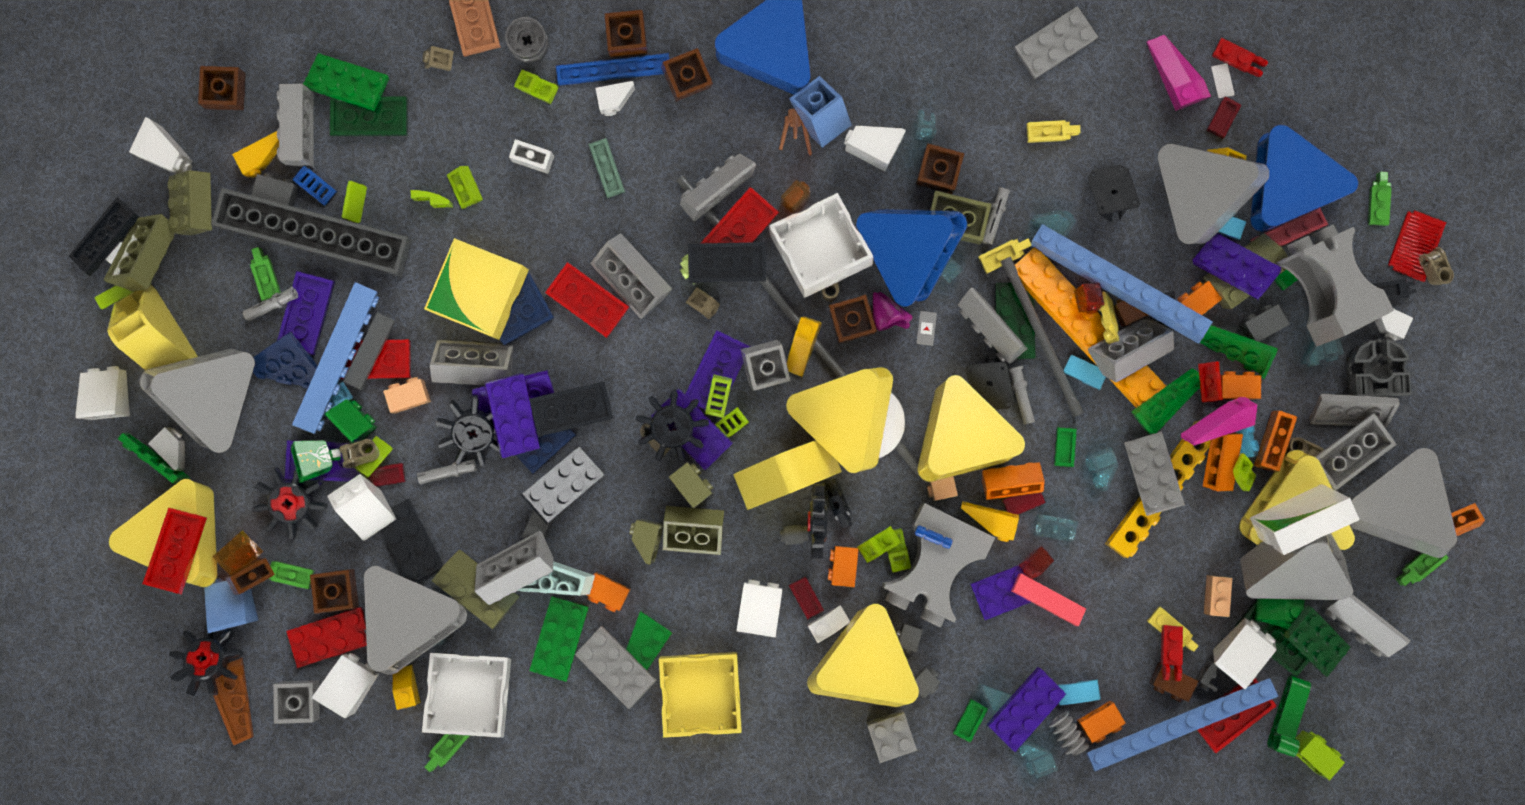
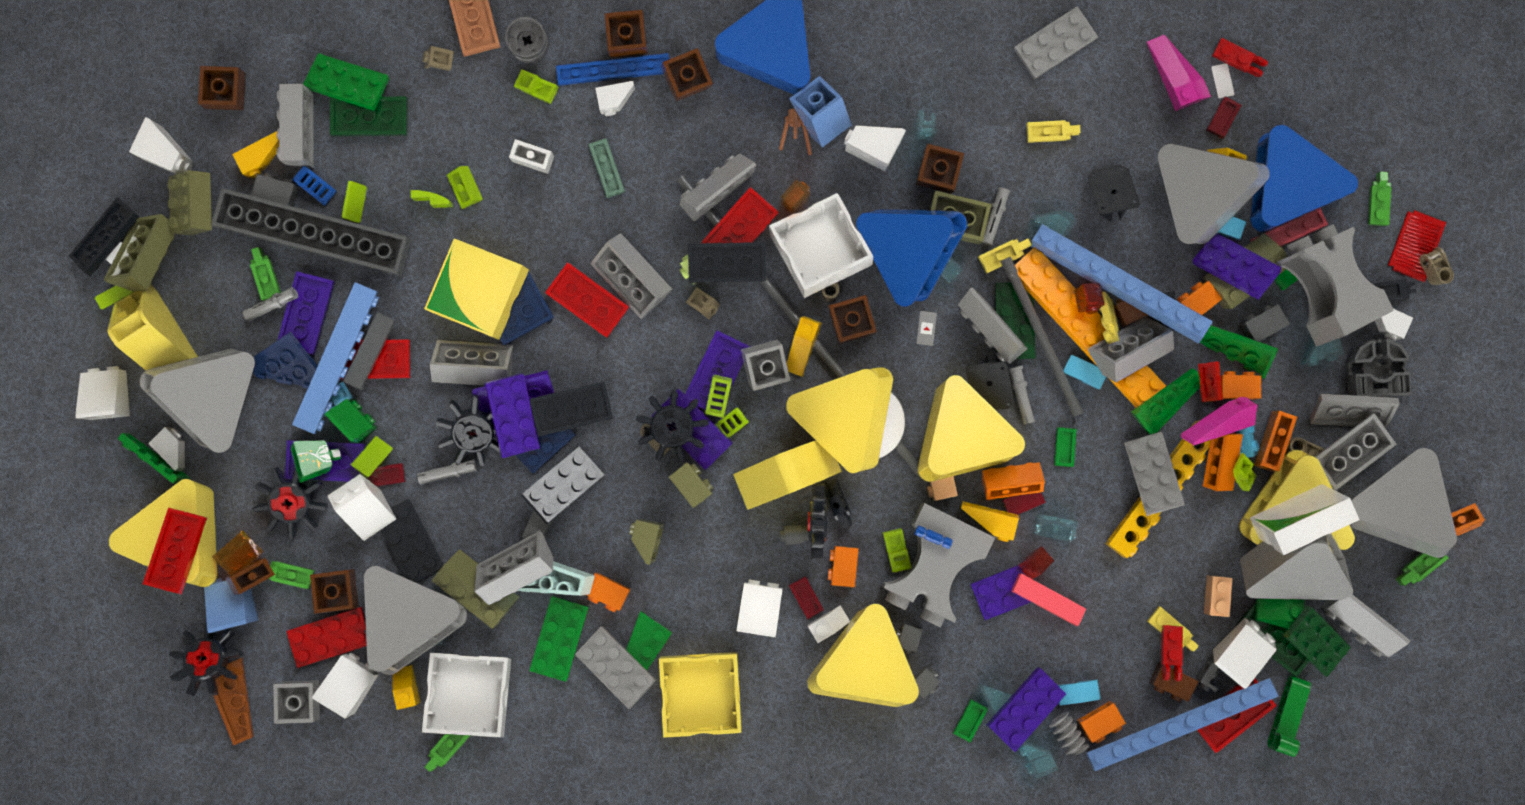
dark tan piece [339,439,379,468] -> none
light nougat brick [384,377,431,414] -> none
olive brick [663,506,724,555] -> none
lime slope [857,526,901,563] -> none
light grey brick [866,710,917,763] -> none
magenta hat [873,292,913,331] -> none
clear light blue slope [1086,447,1118,491] -> none
lime brick [1295,730,1345,780] -> none

